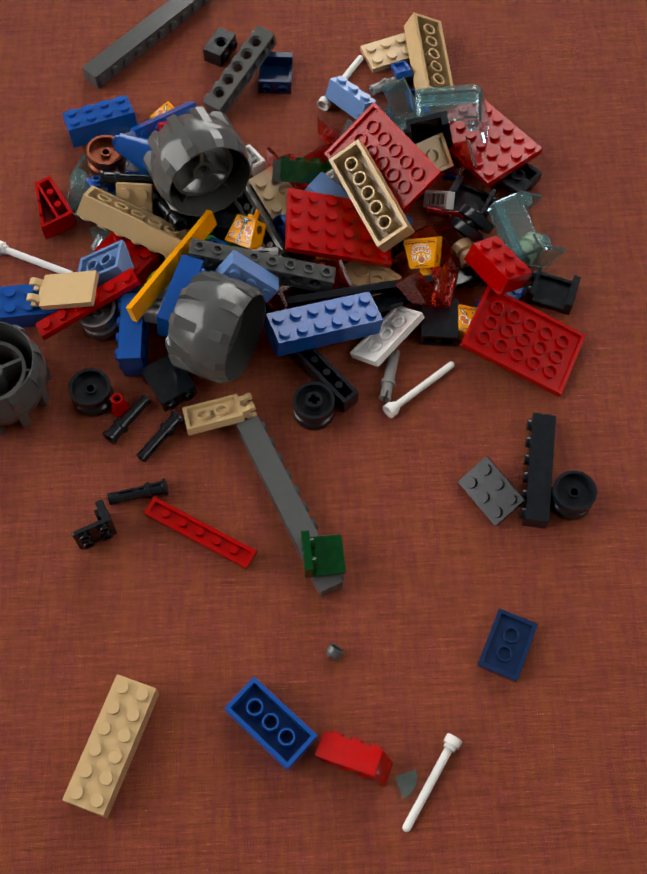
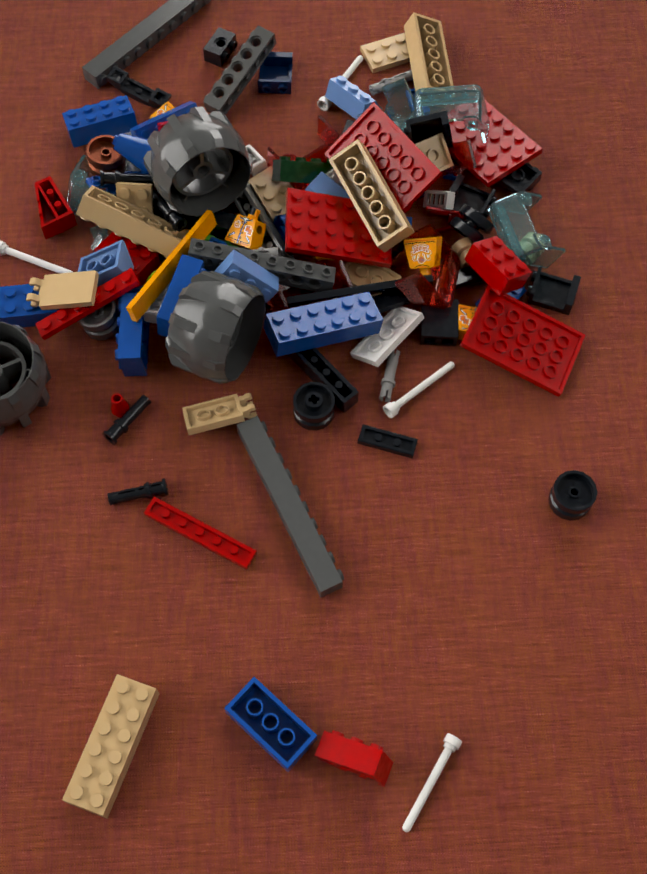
black wheel [69,368,114,417] -> none
black bracket [71,499,117,549] -> none
black pin [136,411,185,463] -> none
black panel [140,355,197,412] -> none
dark green bracket [301,530,346,578] -> none
dark grey hinge [326,643,344,661] -> none
blue tile [390,60,413,80] -> none
clear light blue tile [395,769,417,799] -> none
black plate [458,456,526,526] -> none
dark blue plate [477,608,538,682] -> none
black brick [519,412,556,529] -> none
none -> black slope [106,66,172,108]
none -> black tile [357,424,418,459]

